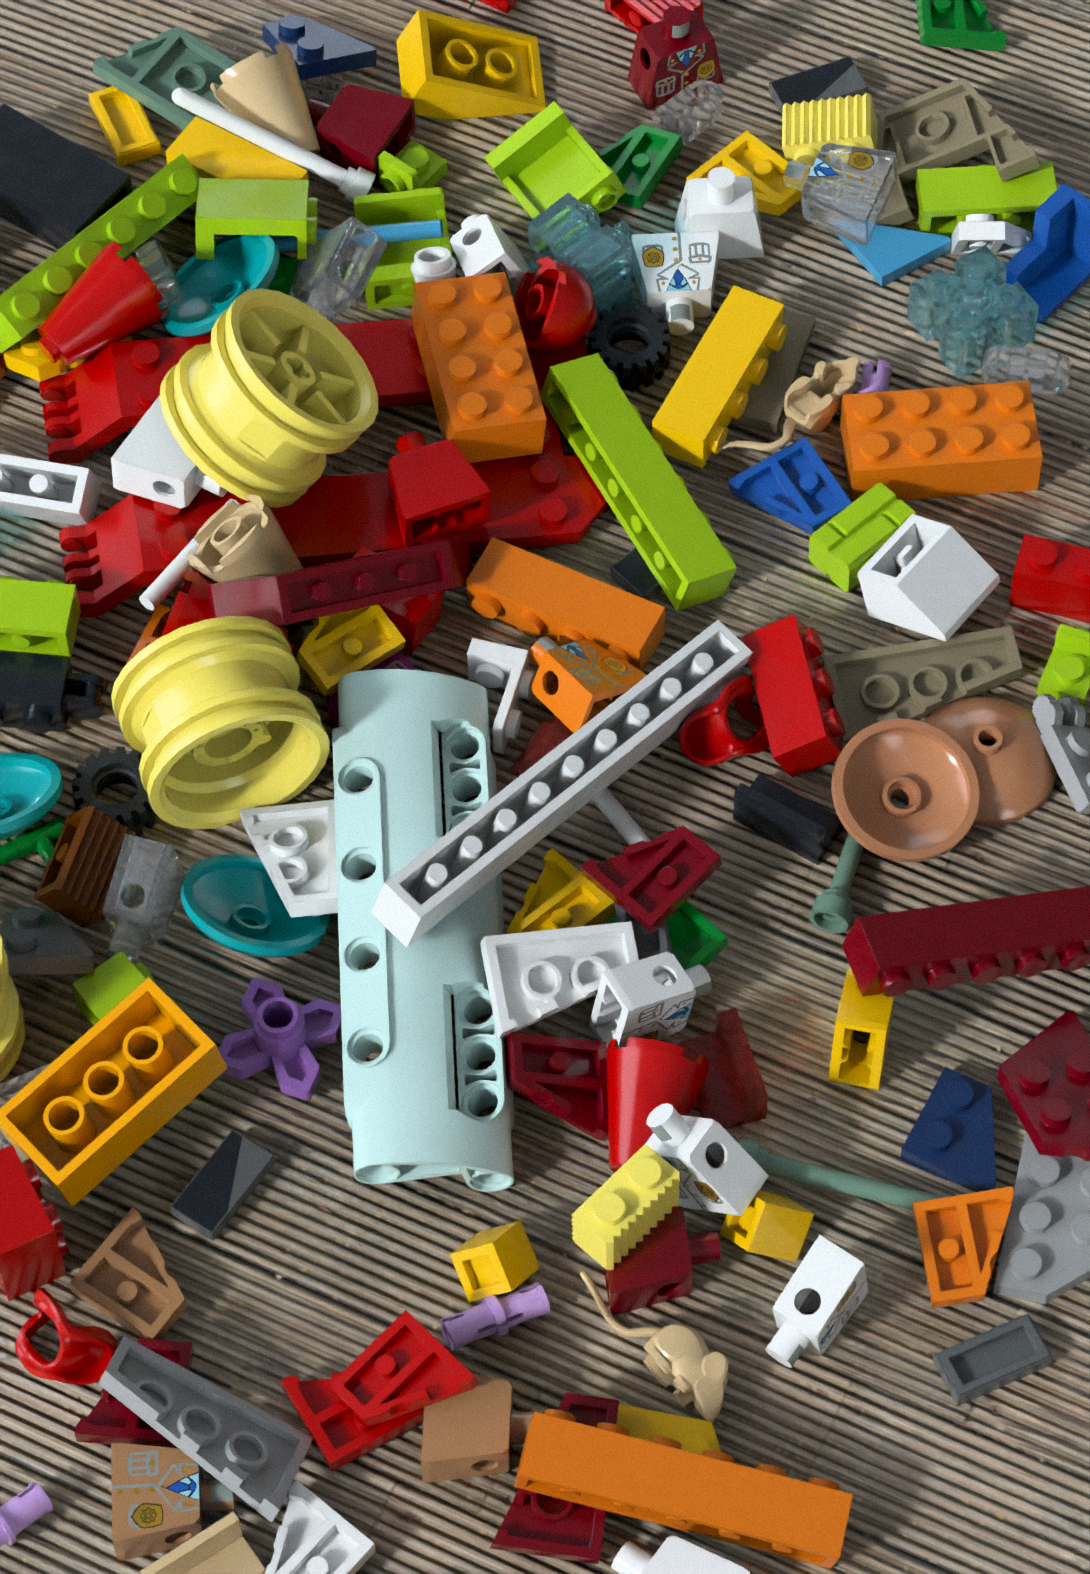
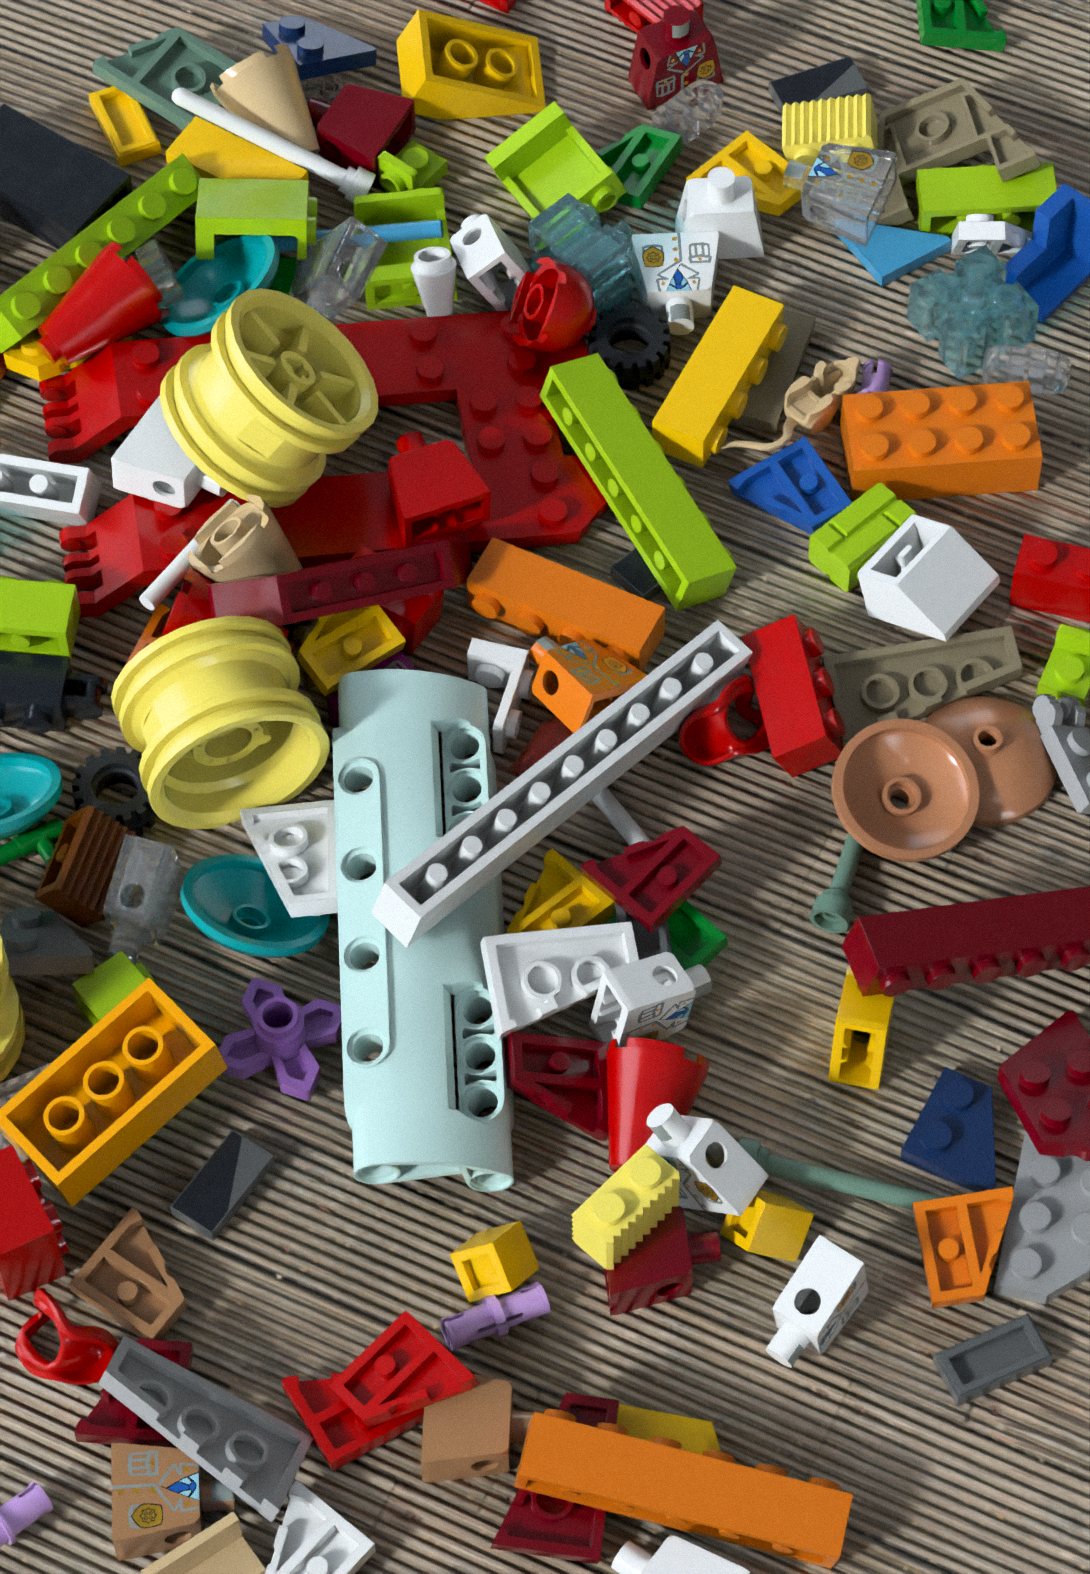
orange brick [411,272,547,463] -> none
tan animal [580,1271,728,1422] -> none
clear red panel [678,1007,768,1130] -> none
black panel [733,774,843,865] -> none

